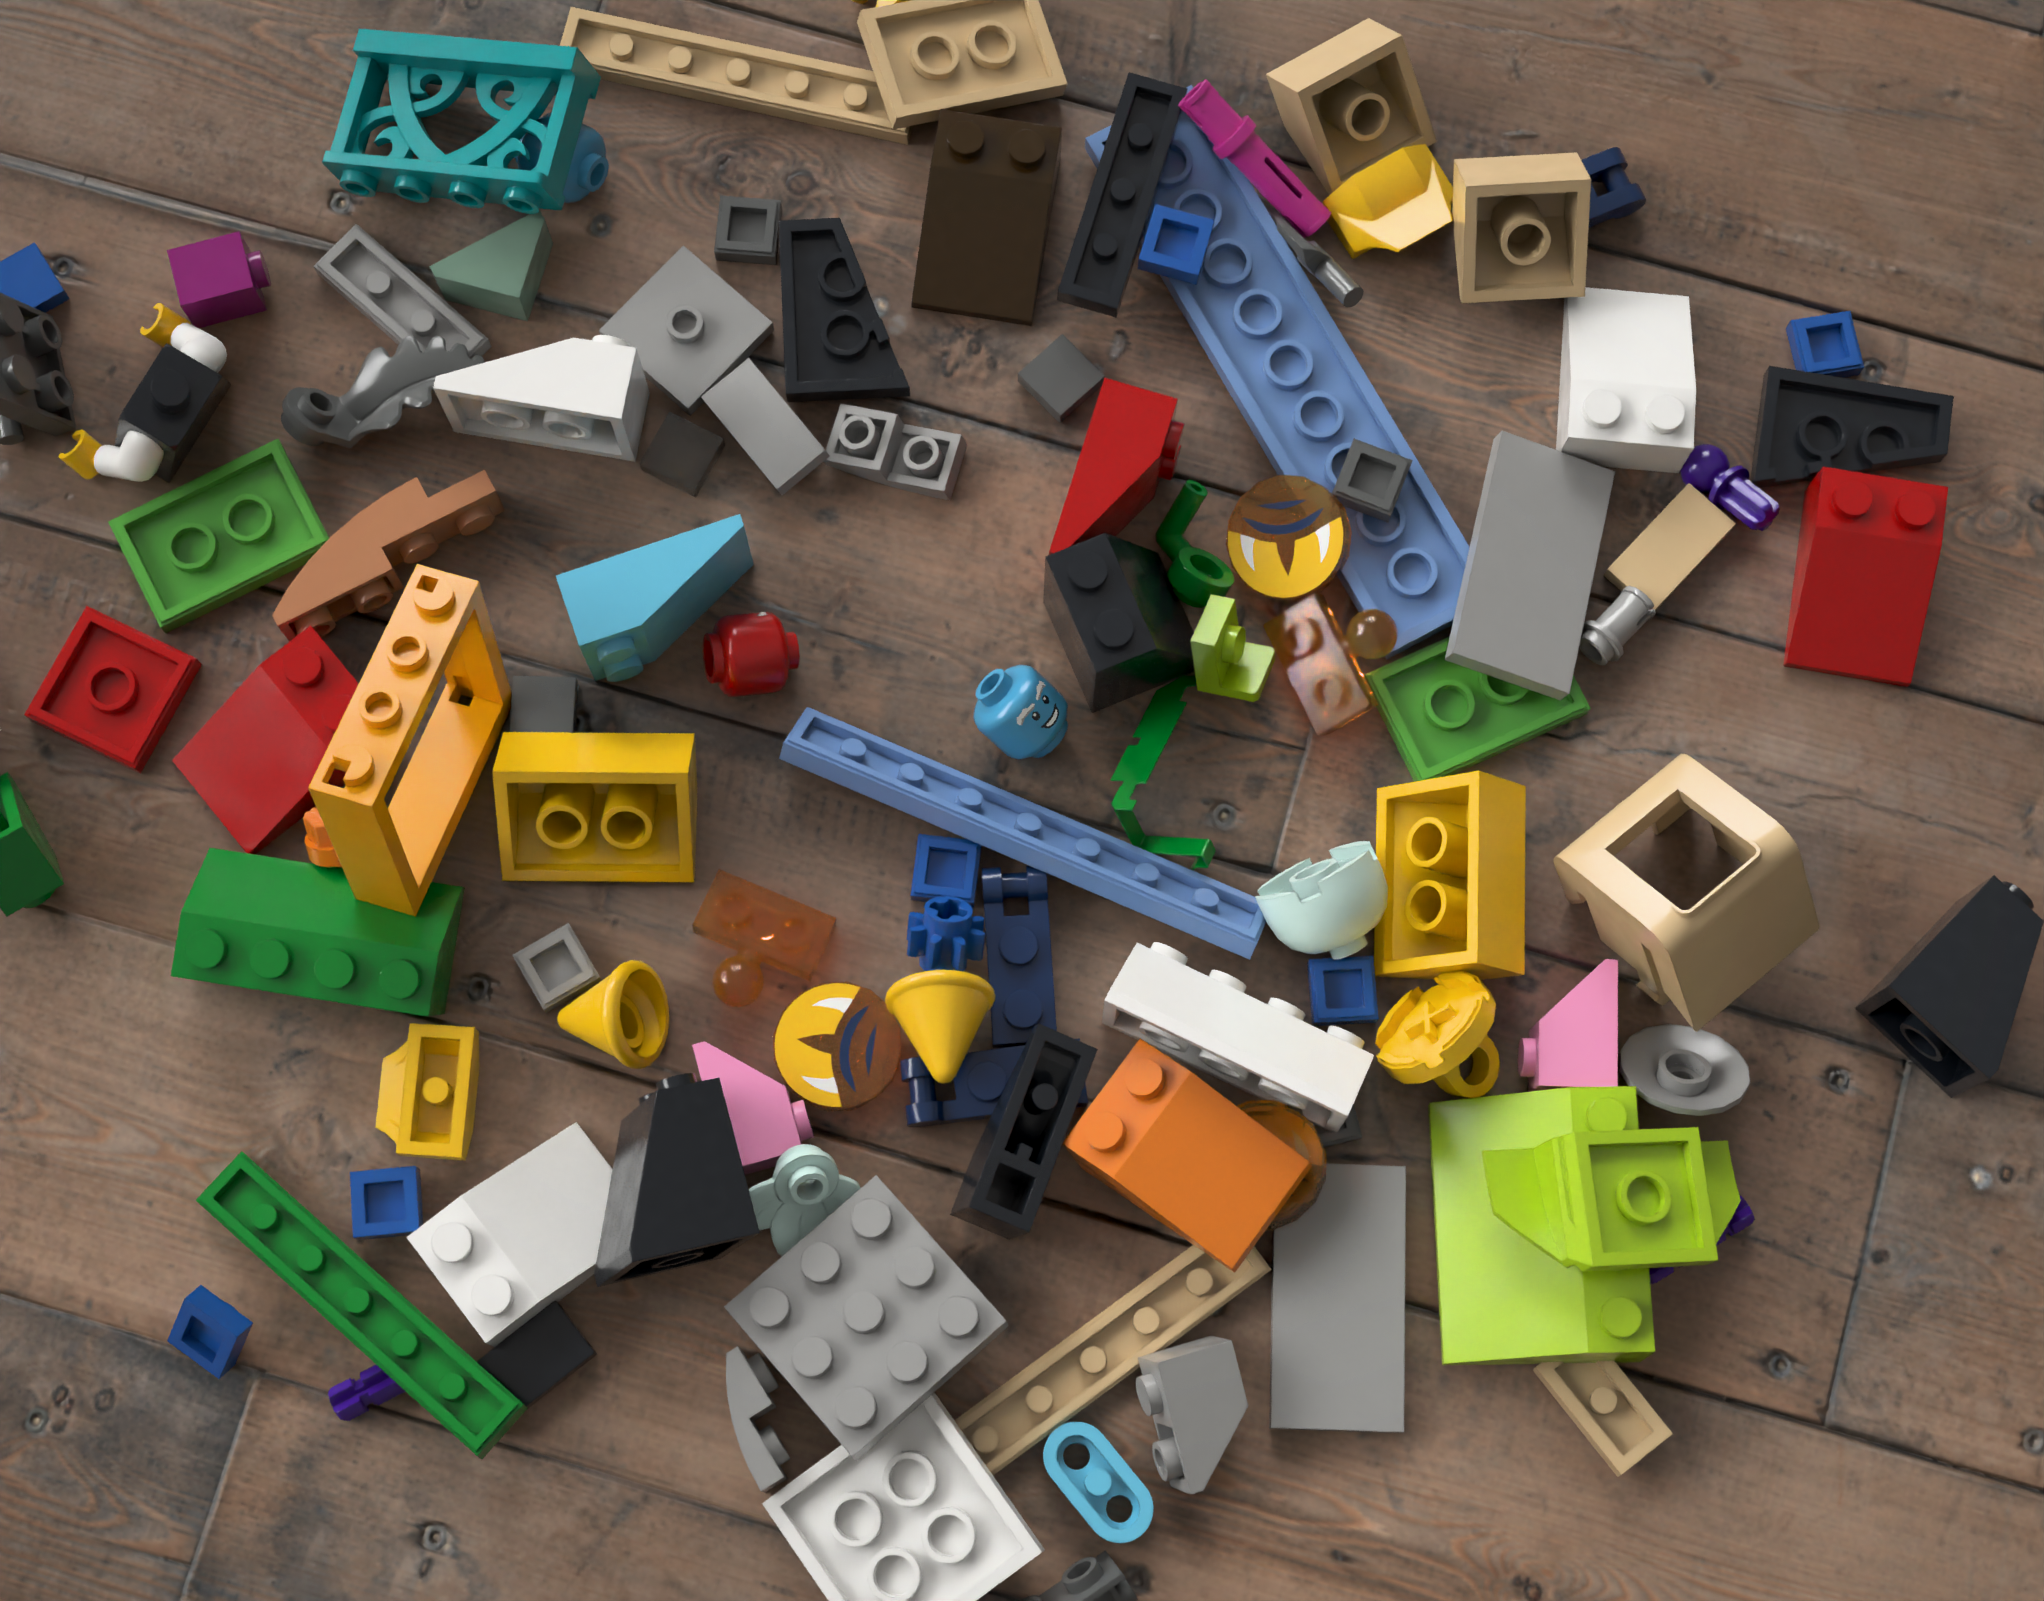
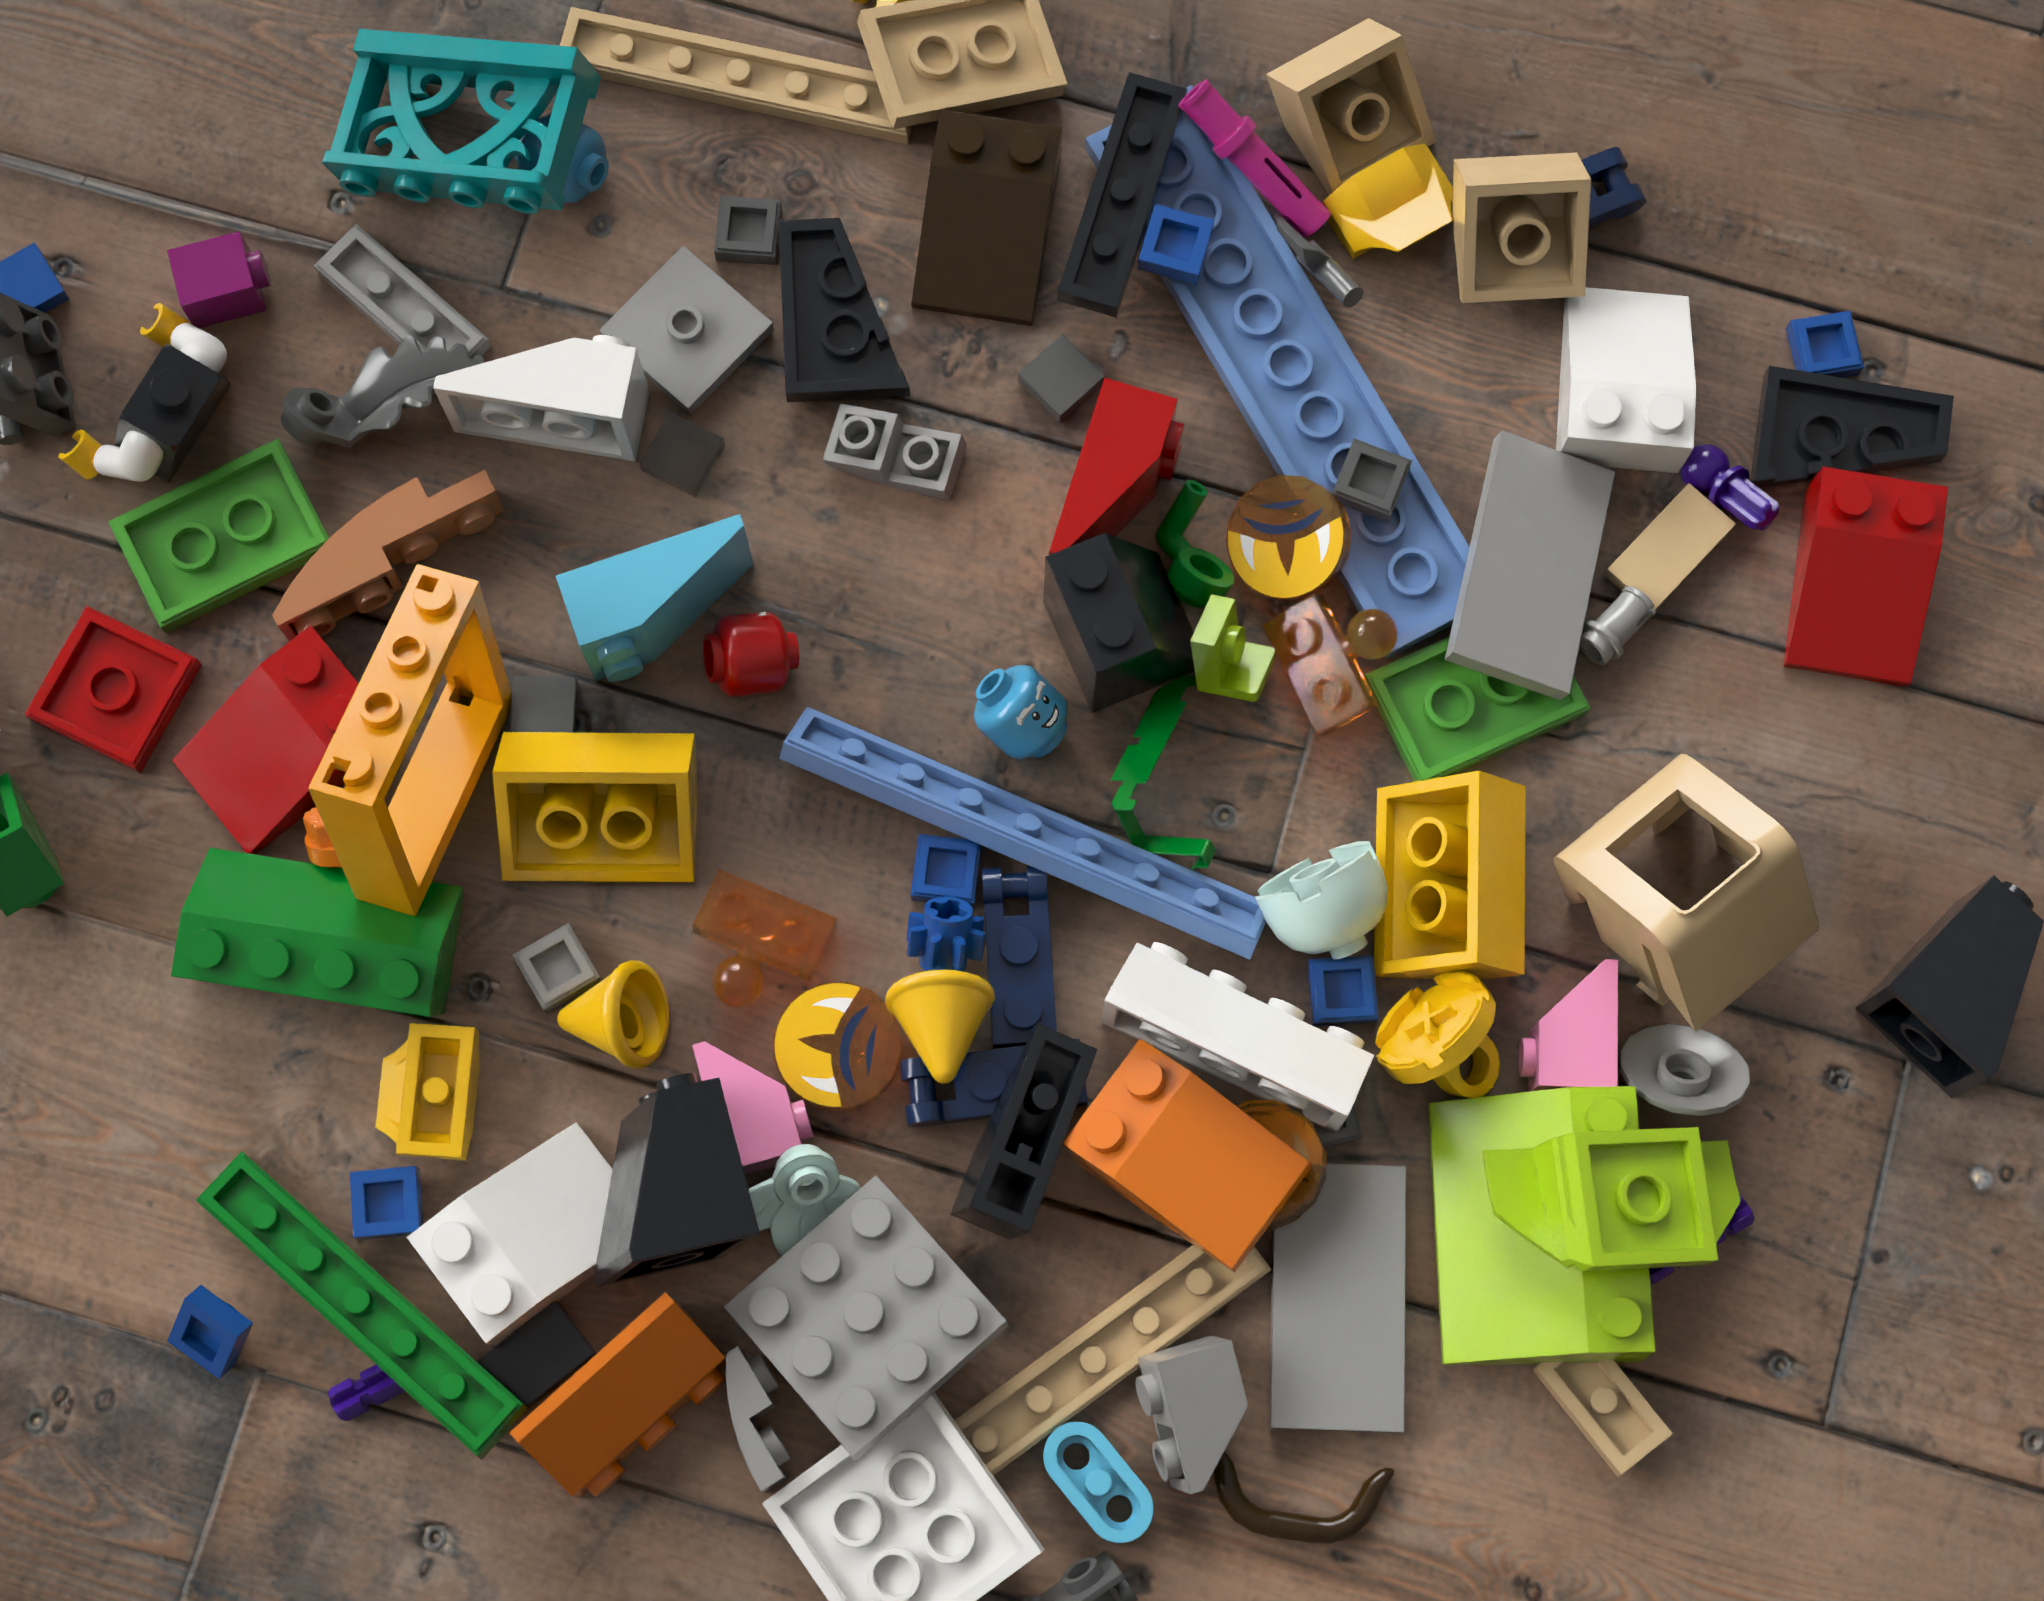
sand green slope [429,210,553,321] -> none
light grey slope [701,358,830,495] -> none
none -> orange slope [509,1292,726,1498]
none -> dark brown animal [1214,1451,1394,1544]

